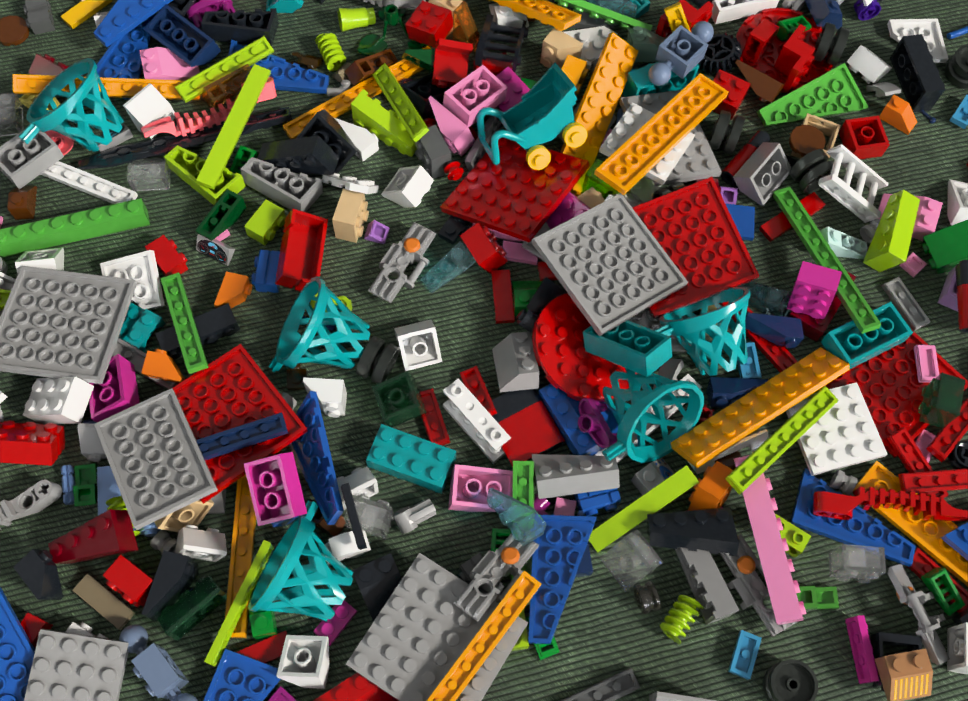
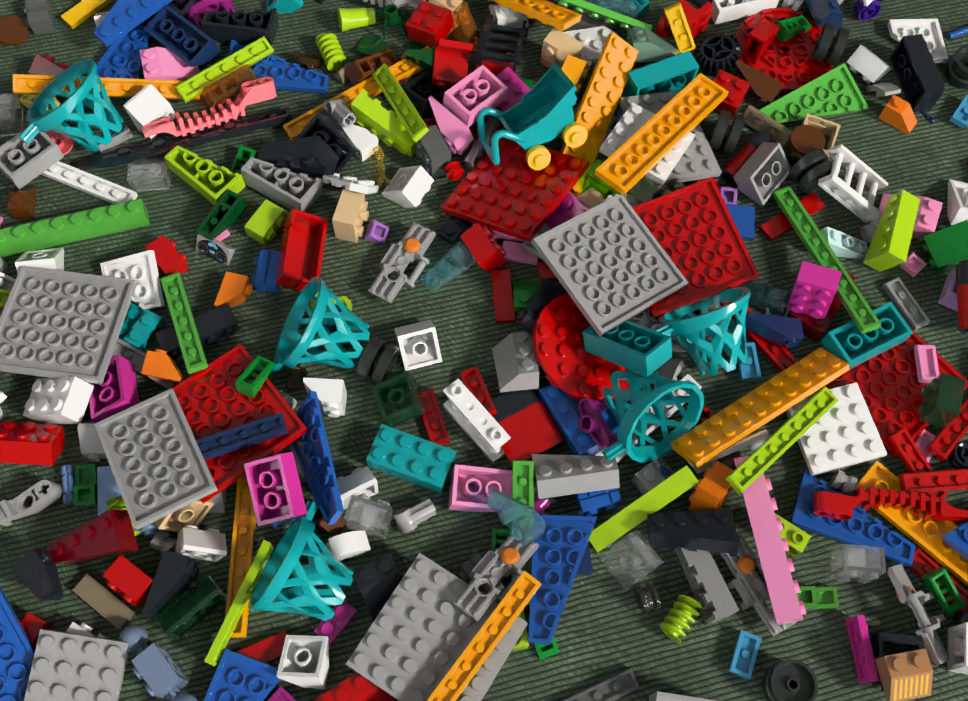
lime tile [196,64,271,190] -> none
green slope [249,602,278,640] -> none
light grey arm [327,80,351,97] -> none
black tile [341,483,367,550] -> none
bright pink tile [553,497,577,516] -> none
sand blue brick [648,21,714,86] -> none
dark blue slope [707,377,768,408] -> none
red bracket [773,24,816,92] -> none
red brick [839,116,890,159] -> none
none -> green slope [235,355,275,398]
none -> light grey piece [323,99,356,127]
none -> clear yellow piece [373,146,390,188]
none -> dark tan tile [743,105,792,148]

